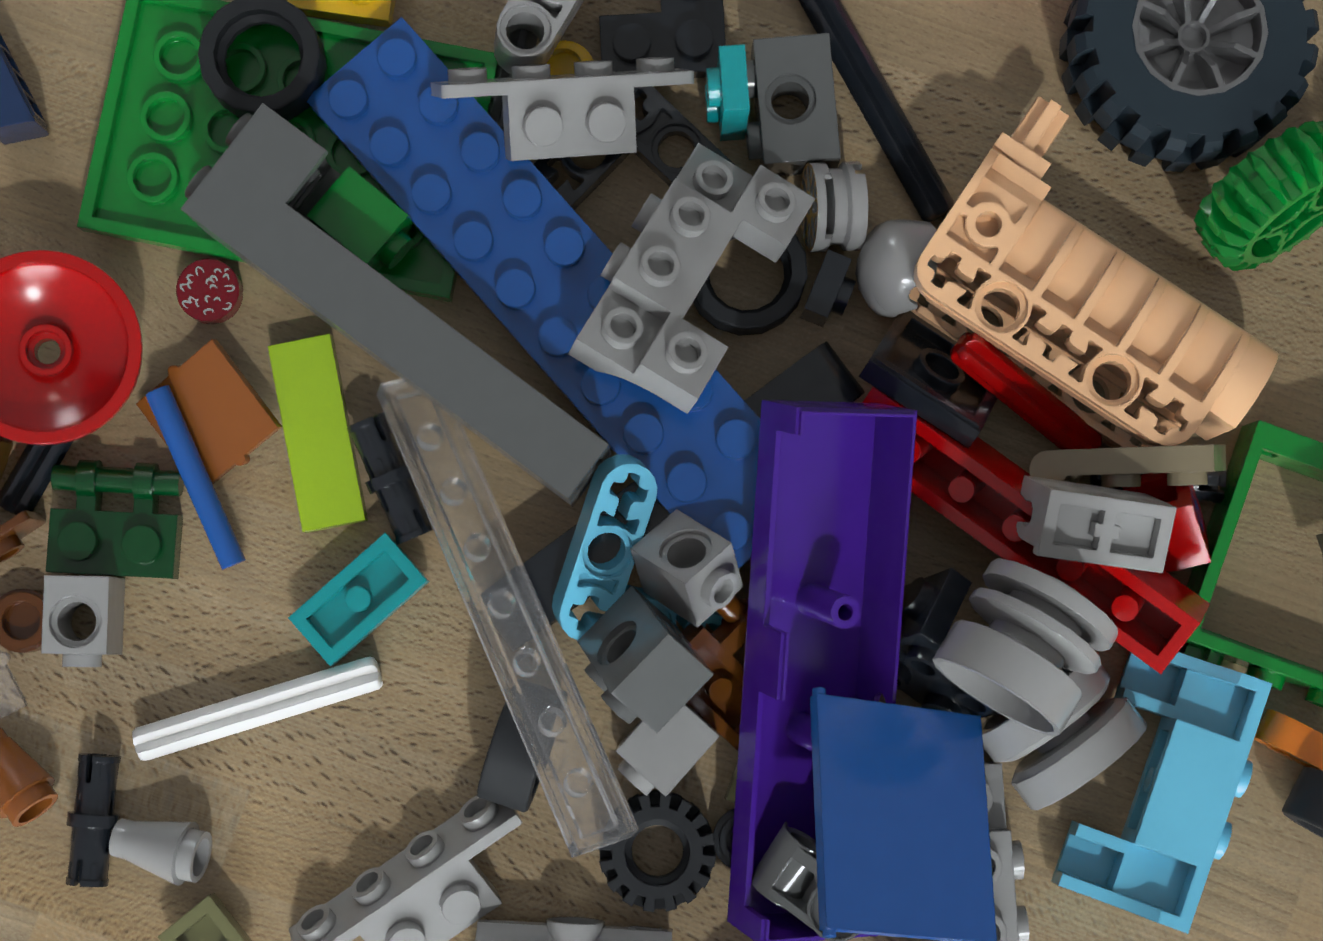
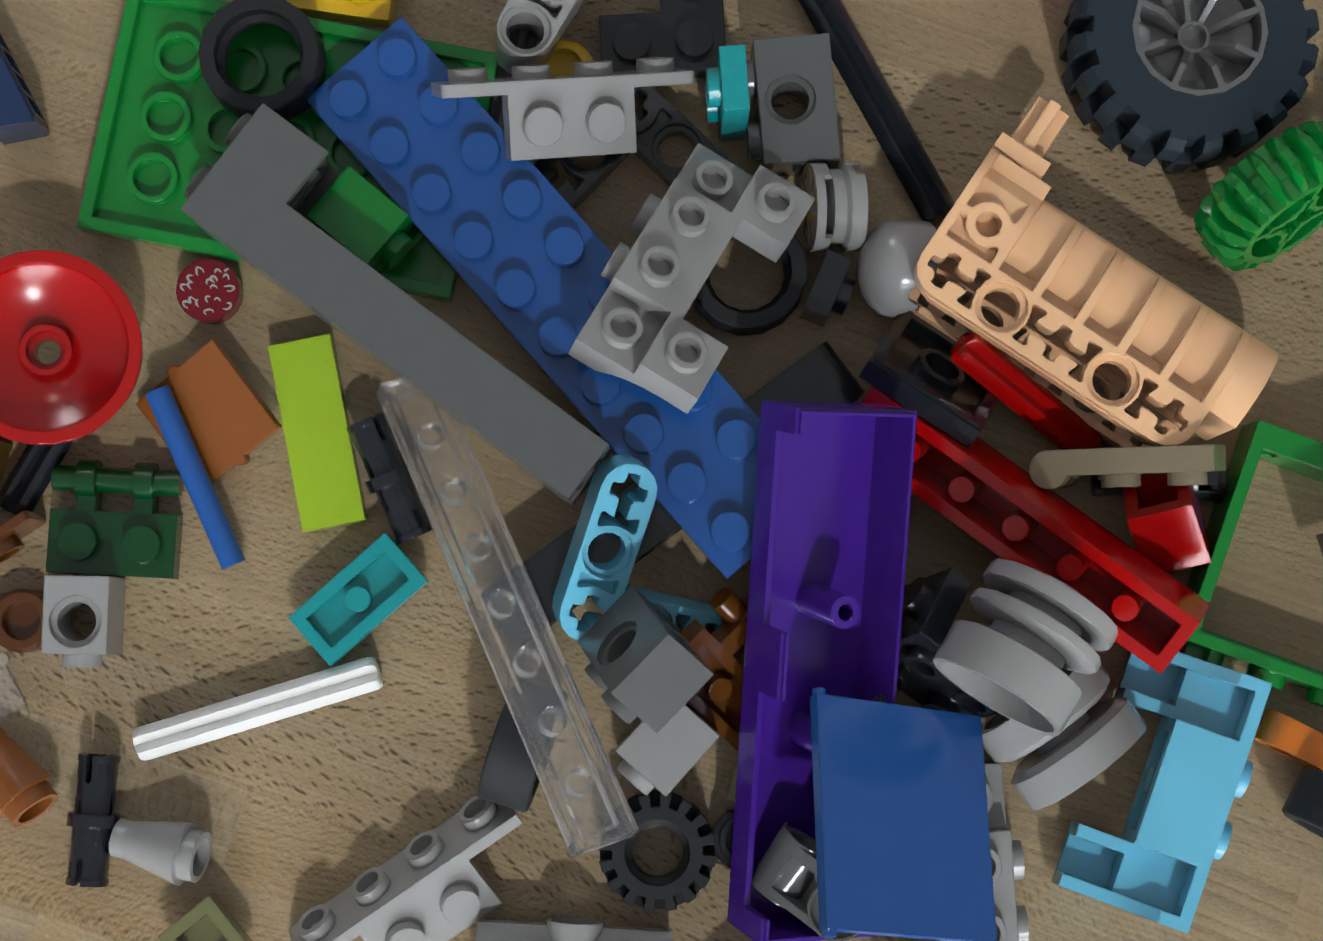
light grey brick [630,509,743,627] -> none
light grey hinge [1016,475,1177,573] -> none

